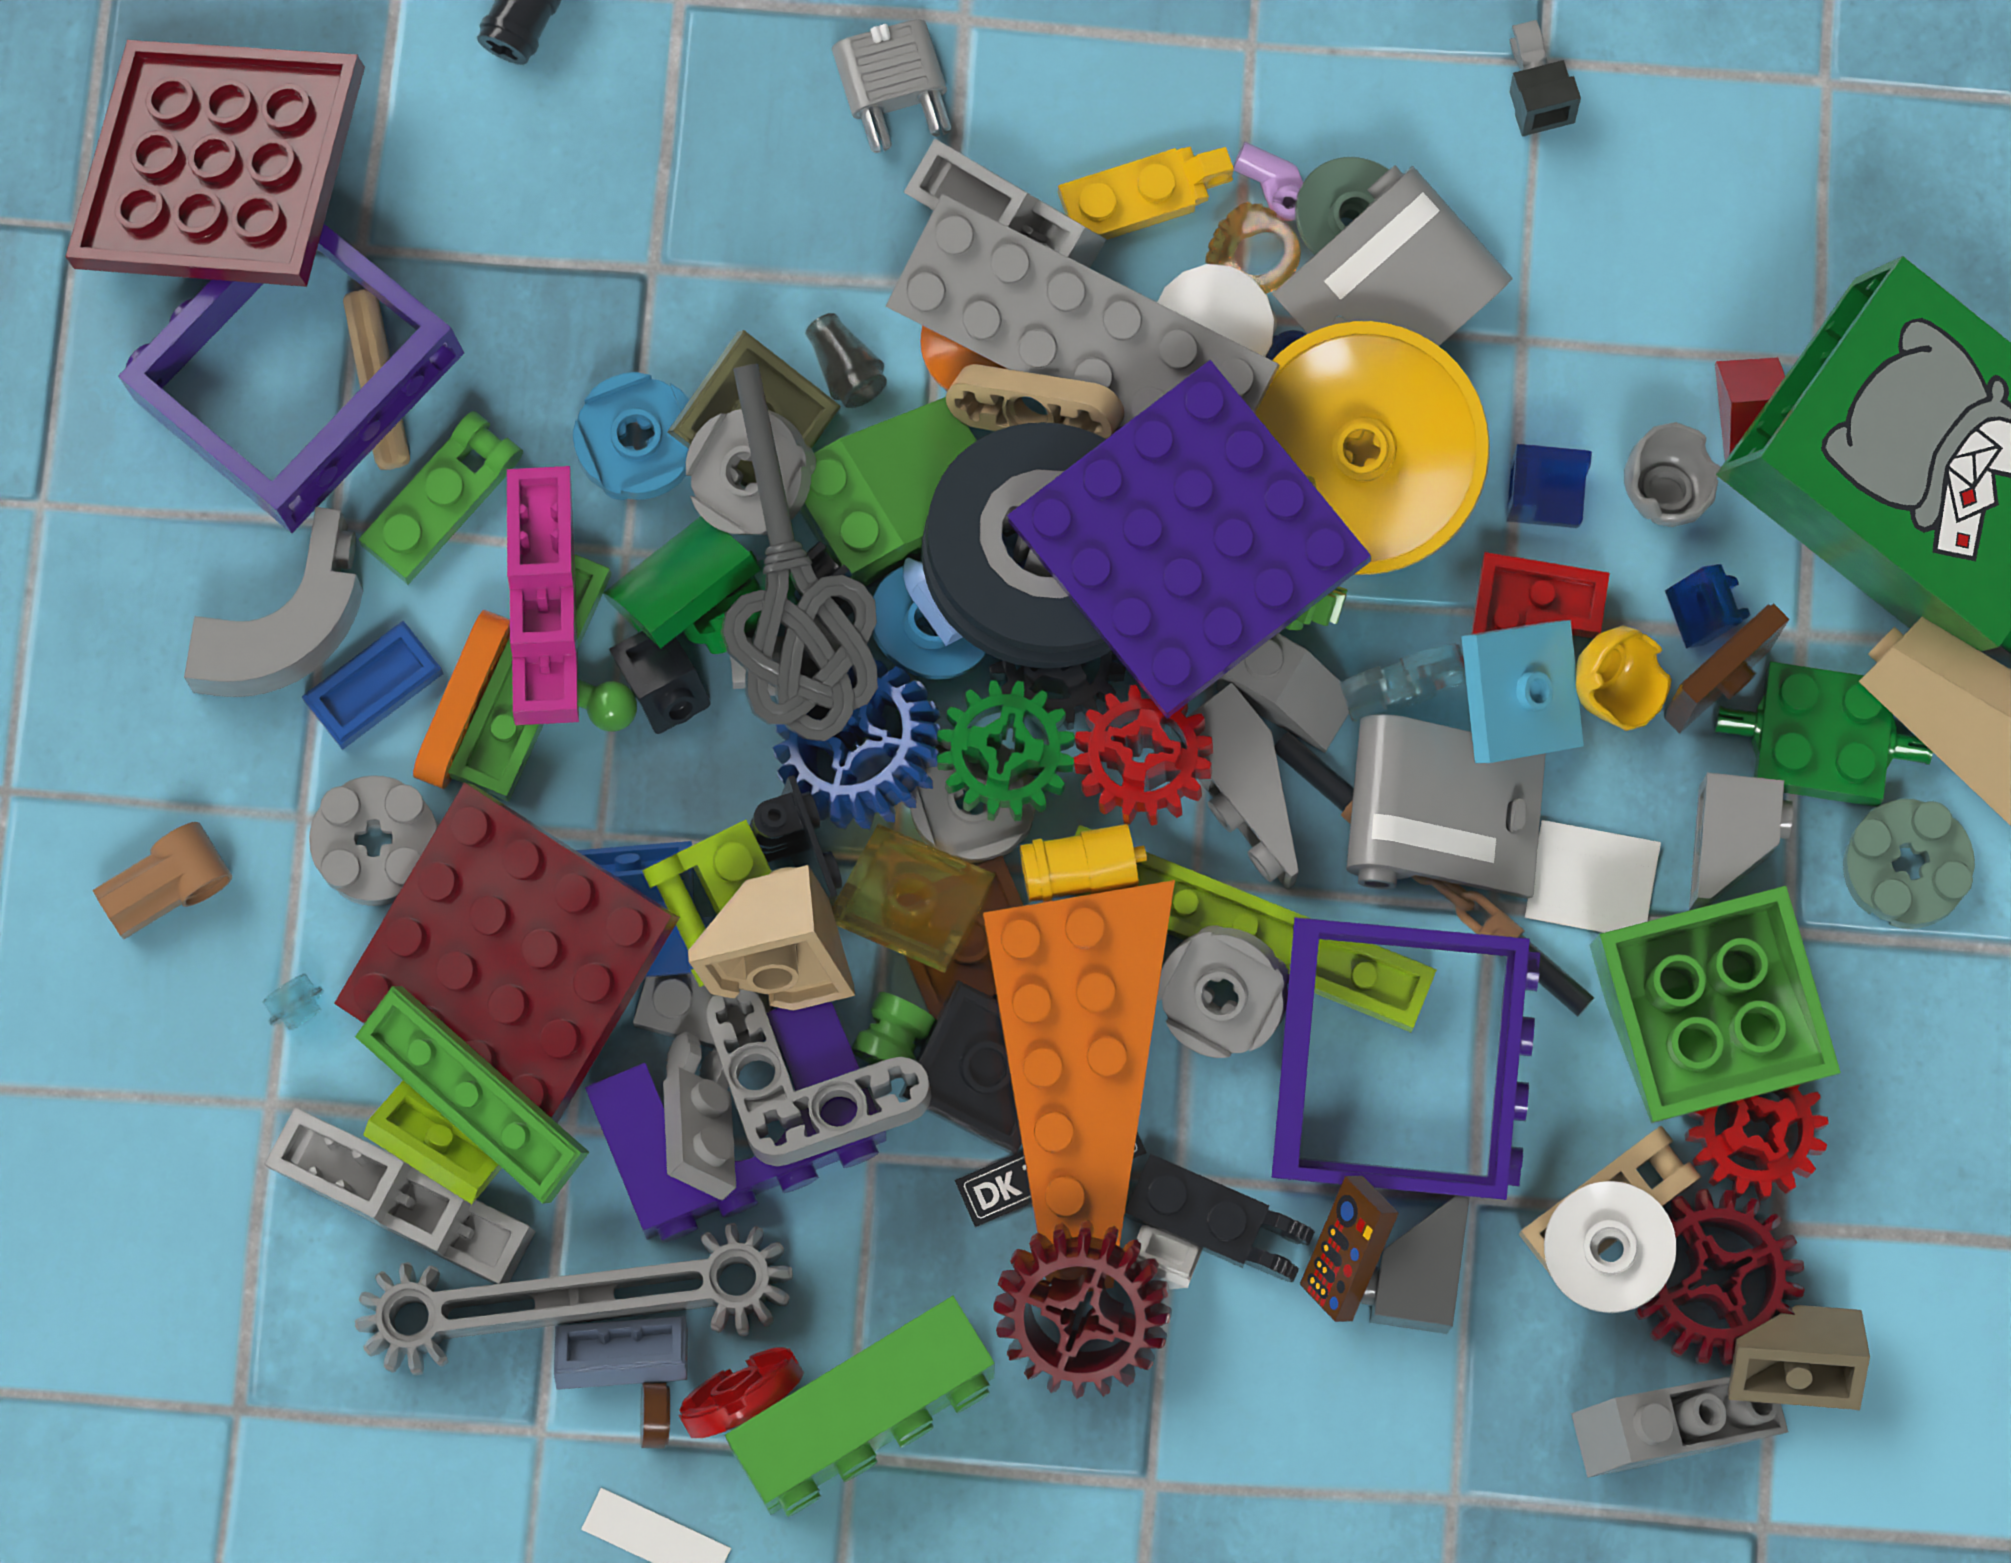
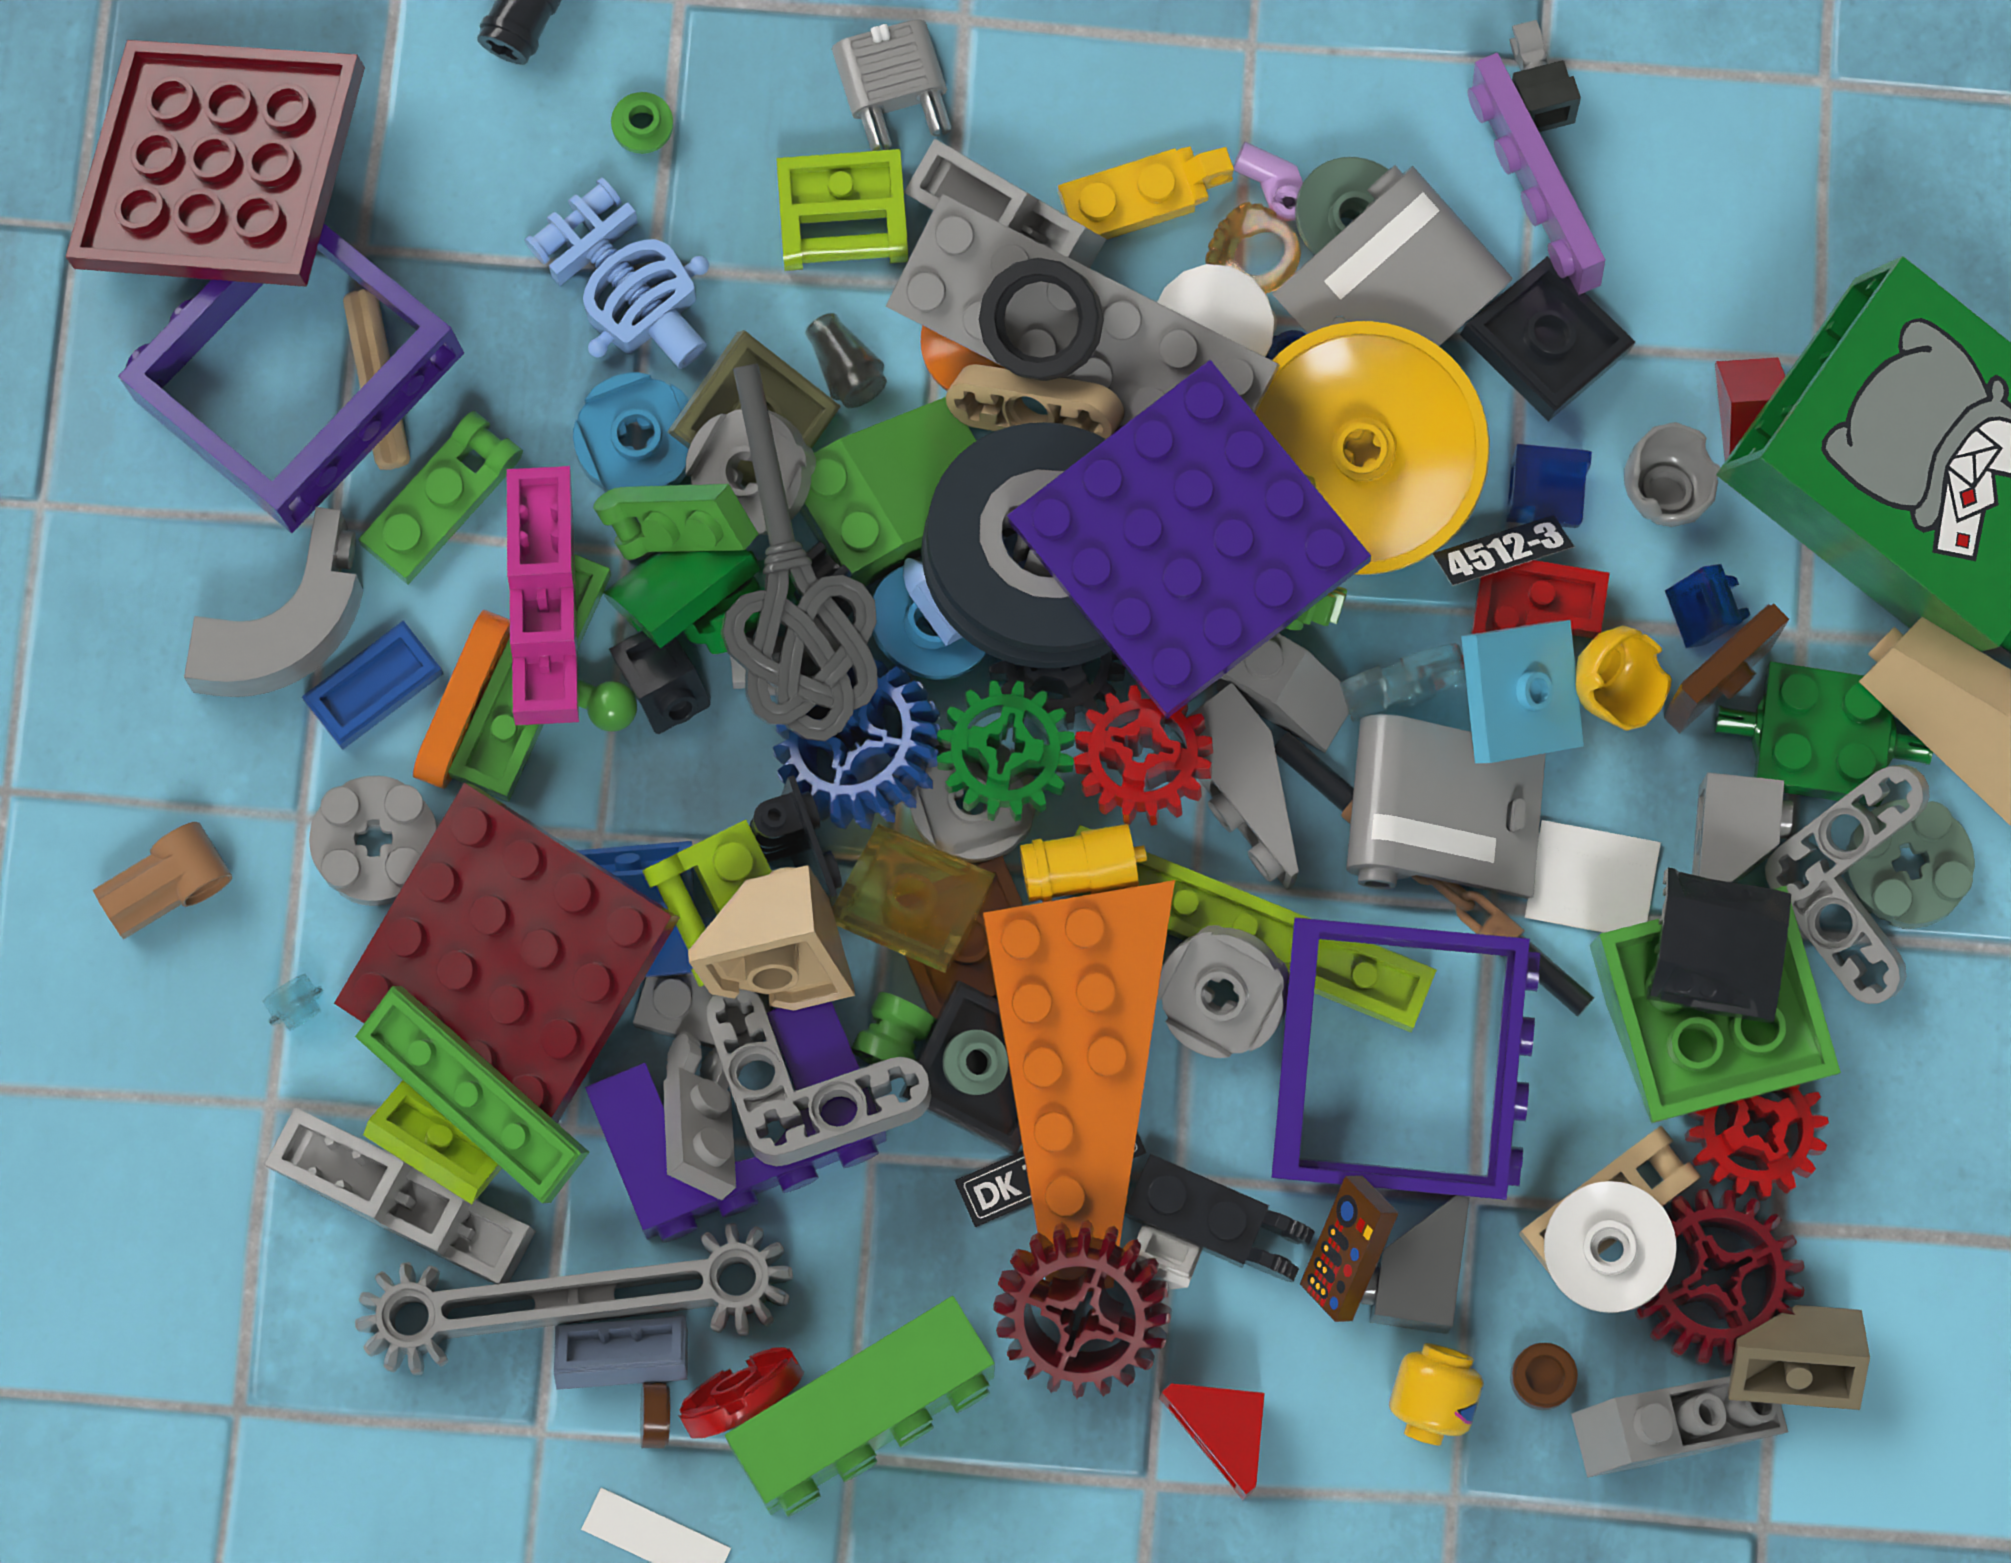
none -> light blue torso [524,177,709,369]
none -> bright green plate [593,484,759,560]
none -> bright green plate [611,92,673,154]
none -> lime plate [776,149,909,271]
none -> sand green plate [943,1030,1008,1095]
none -> black tyre [978,258,1104,381]
none -> red slope [1159,1383,1265,1500]
none -> yellow head [1389,1343,1484,1446]
none -> sticker [1432,515,1575,586]
none -> black plate [1460,256,1636,422]
none -> medium lavender plate [1467,52,1605,295]
none -> reddish brown tile [1510,1343,1578,1410]
none -> black slope [1646,867,1791,1024]
none -> light grey beam [1765,764,1930,1004]

